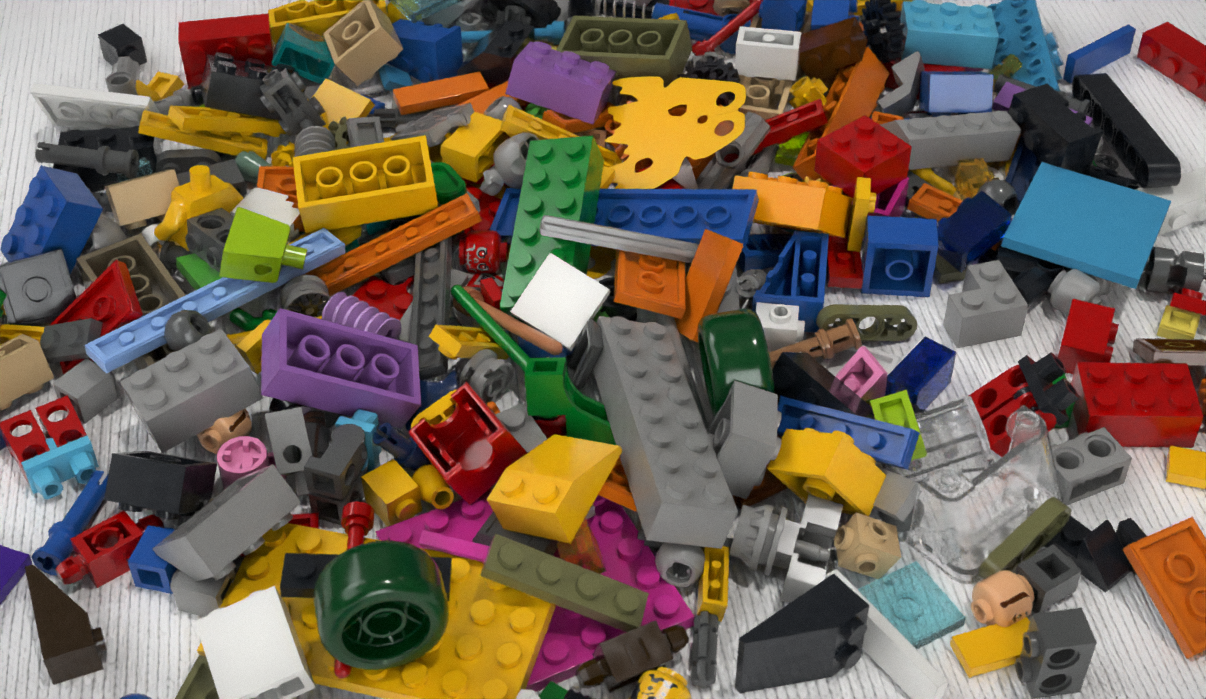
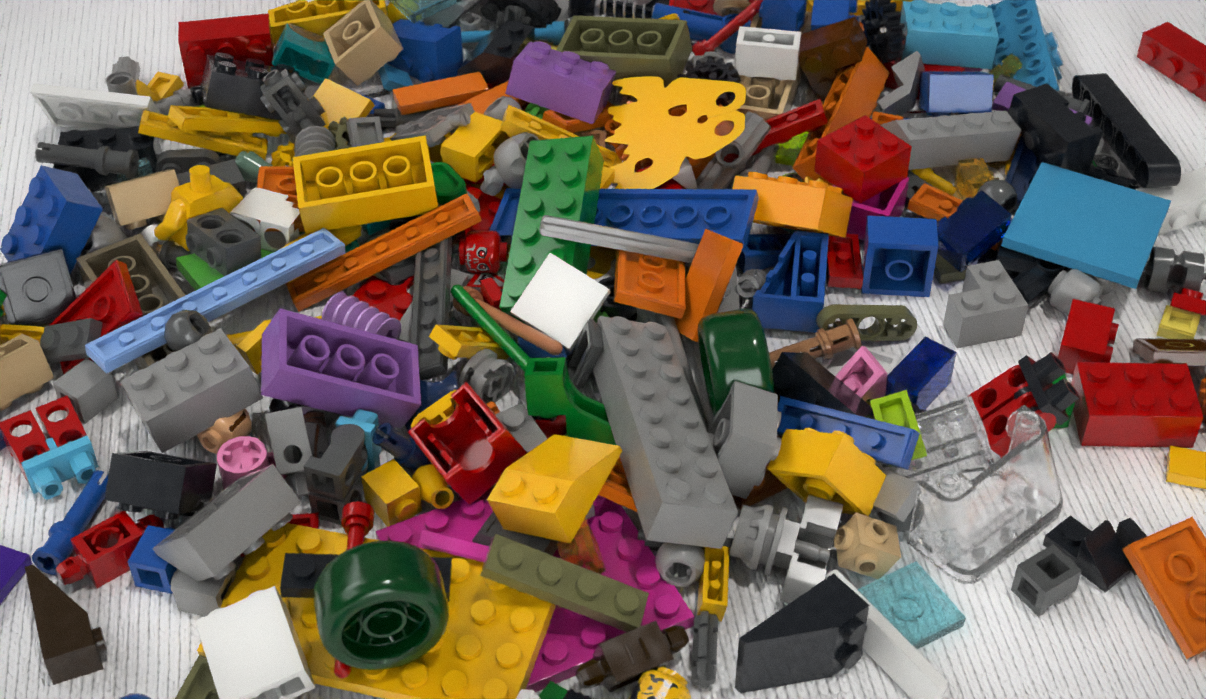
black brick [98,24,147,66] -> none
lime torso [219,207,307,283] -> none
green arm [229,307,277,332] -> none
light grey wheel [279,275,331,317] -> none
white brick [756,302,805,352] -> none
yellow gear [789,76,828,109] -> none
yellow plate [847,177,876,252] -> none
yellow tile [950,617,1030,678] -> none
light nougat head [971,570,1034,627] -> none
olive beam [978,496,1072,579] -> none
dark grey brick [1015,608,1097,699] -> none
light grey brick [1035,427,1132,505] -> none
blue tile [1063,24,1136,84] -> none

